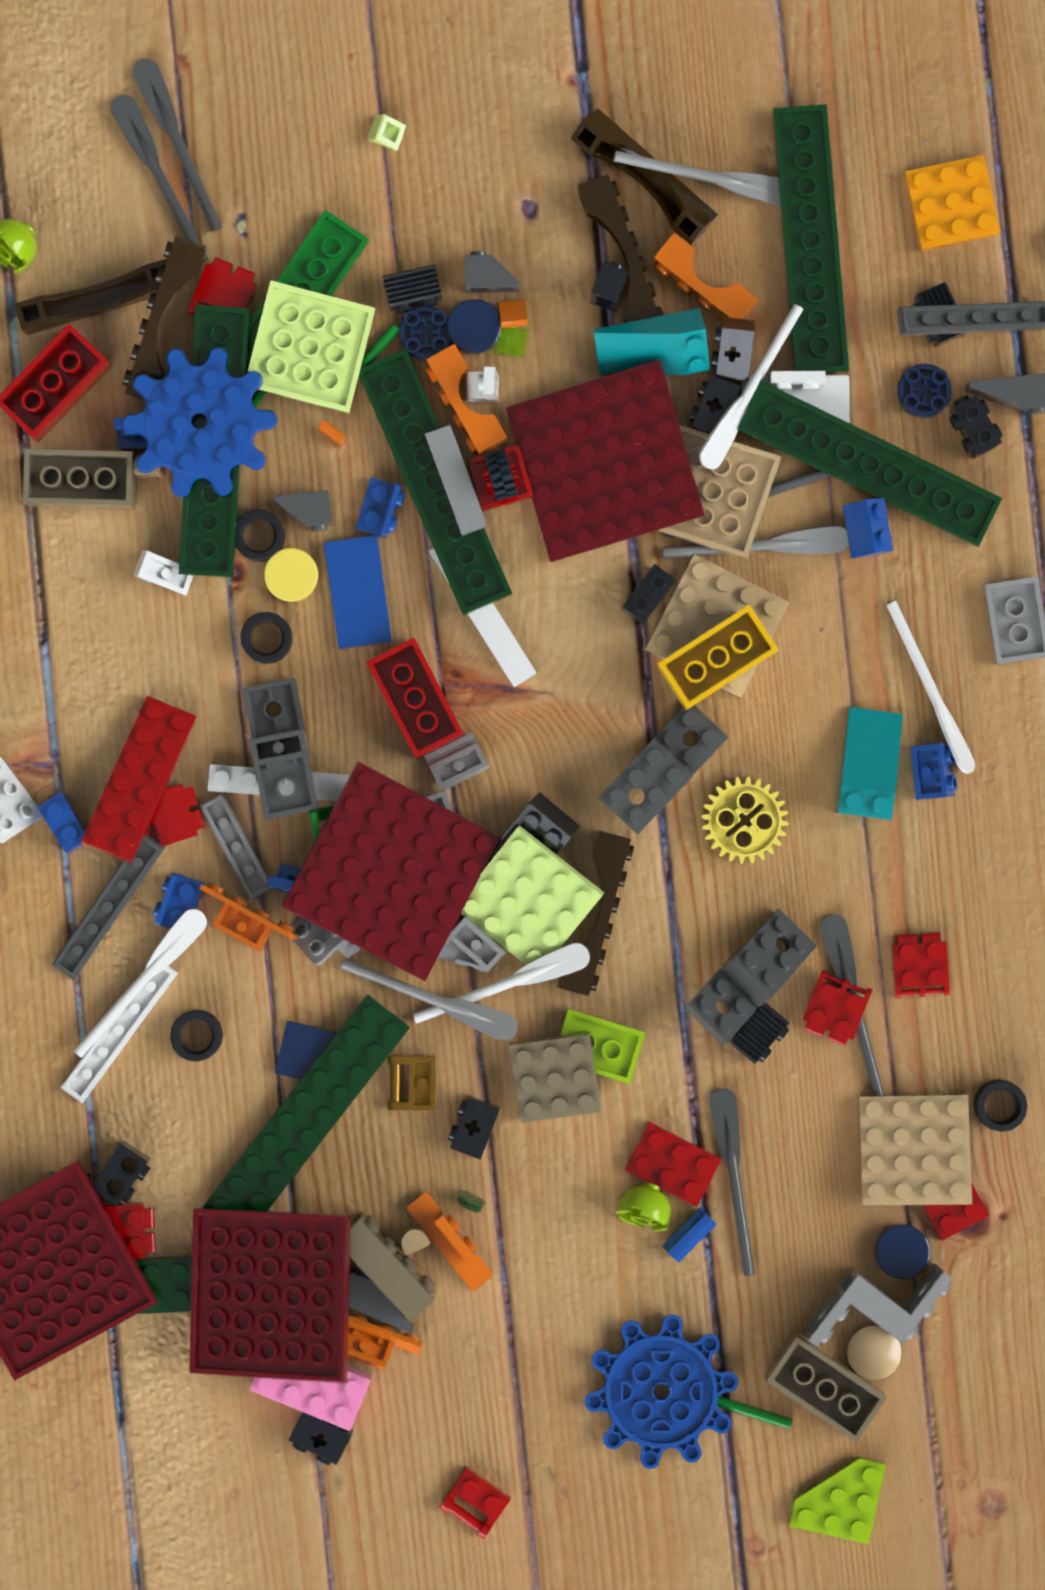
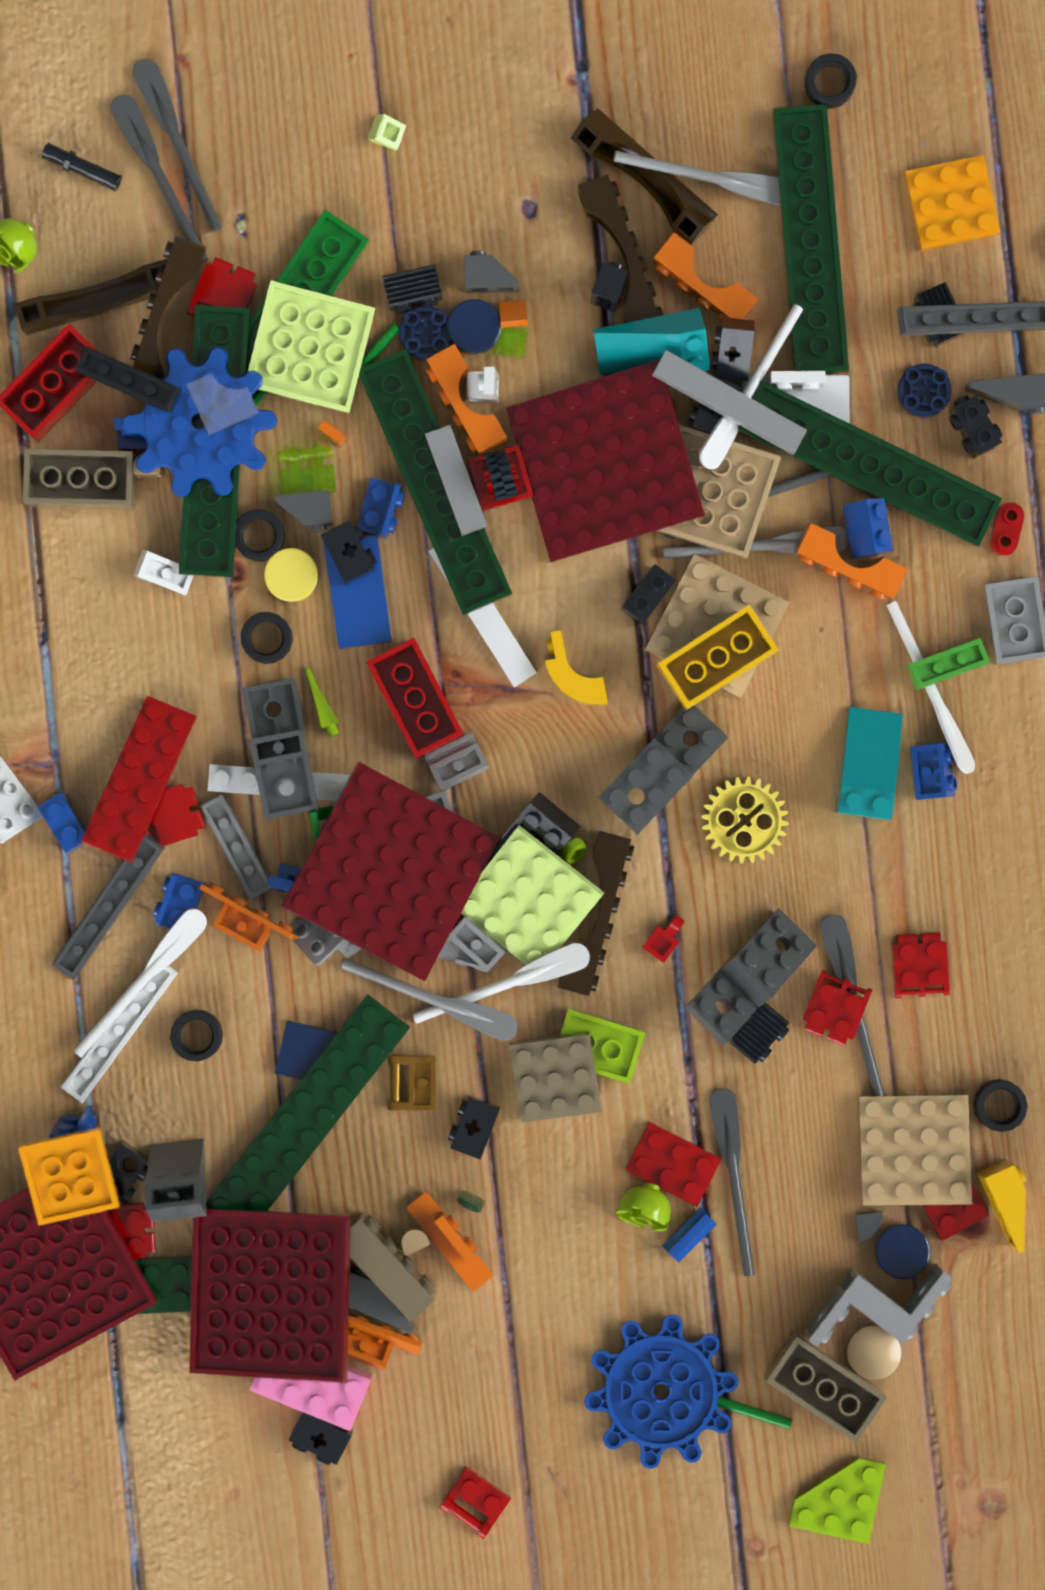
none -> light orange plate [18,1127,120,1225]
none -> black pin [41,142,122,192]
none -> blue bracket [49,1105,96,1138]
none -> black tile [75,346,182,414]
none -> dark grey slope [145,1139,207,1222]
none -> clear tile [186,374,259,436]
none -> clear neon green plate [278,445,337,495]
none -> lime piece [305,668,340,738]
none -> black brick [321,520,377,585]
none -> yellow arch [545,630,608,706]
none -> lime tile [560,838,588,864]
none -> red plate [642,915,684,963]
none -> light grey tile [652,350,807,455]
none -> orange arch [794,523,908,600]
none -> black tyre [804,53,857,109]
none -> dark grey tile [855,1211,883,1242]
none -> bright green plate [906,638,990,691]
none -> yellow slope [976,1159,1026,1253]
none -> red plate [989,502,1024,556]

